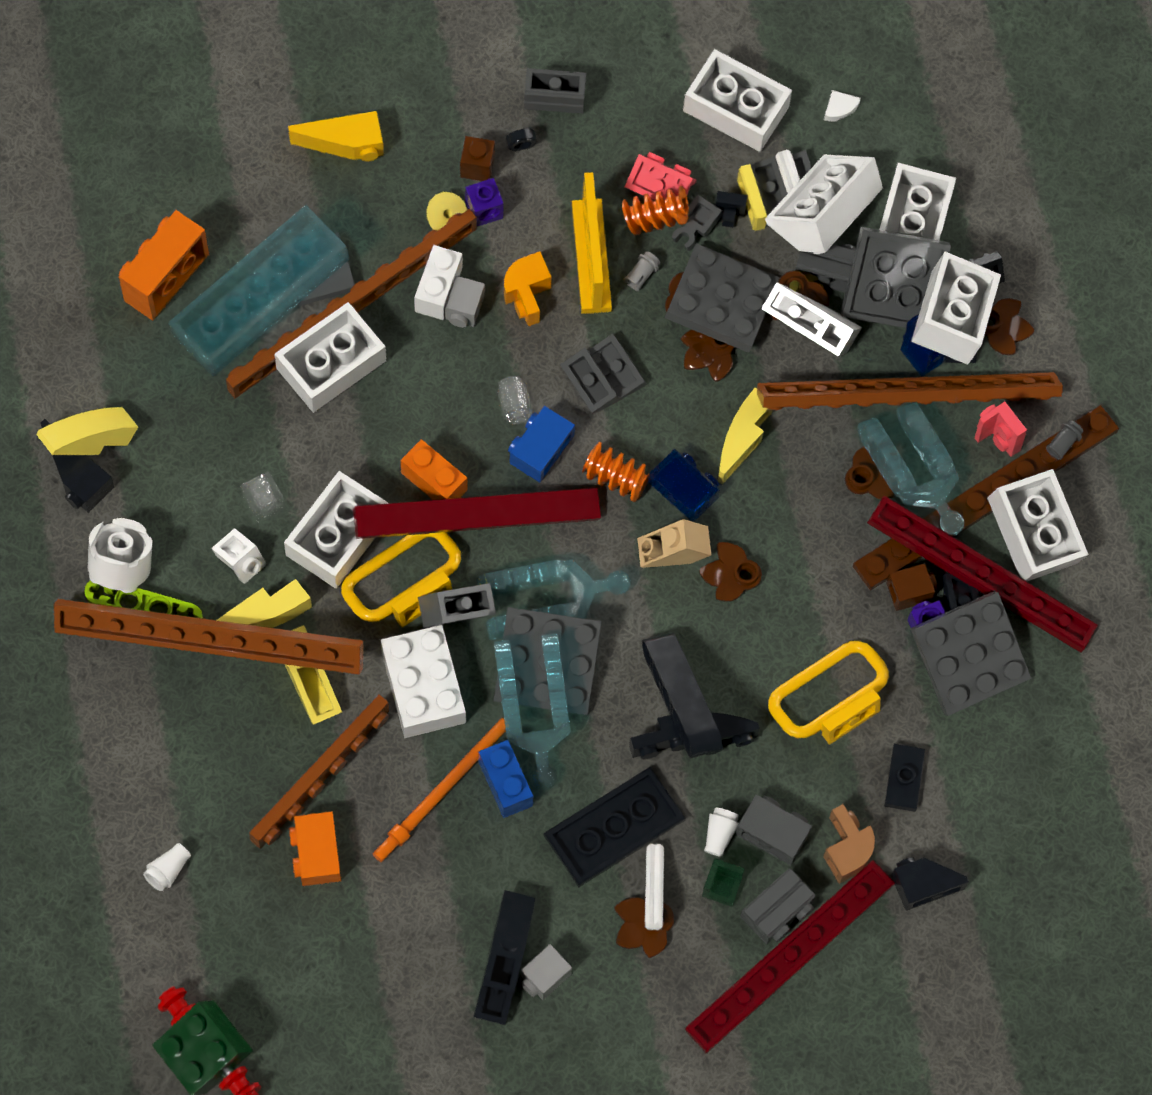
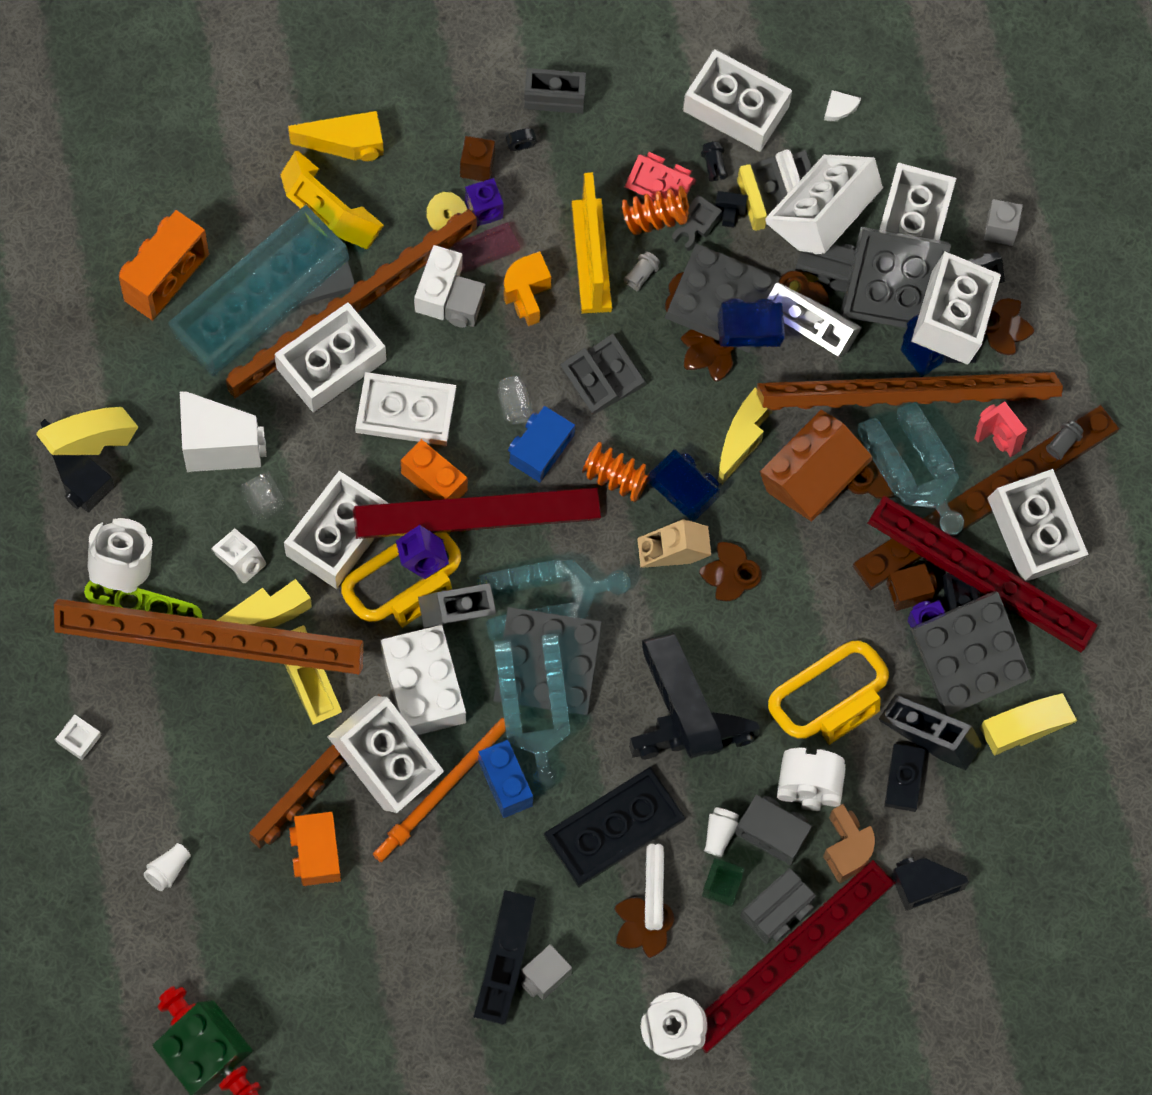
none -> white plate [55,715,101,760]
none -> white slope [180,392,267,472]
none -> yellow slope [280,150,384,249]
none -> white brick [328,696,444,813]
none -> white plate [355,372,456,446]
none -> dark purple brick [396,525,449,579]
none -> clear pink tile [453,222,520,273]
none -> white plate [641,993,707,1060]
none -> black pin [701,141,728,182]
none -> clear blue brick [717,299,785,347]
none -> dark orange slope [760,409,873,522]
none -> white brick [777,748,846,811]
none -> black slope [879,694,982,771]
none -> light yellow slope [980,693,1077,756]
none -> light grey brick [983,199,1022,246]

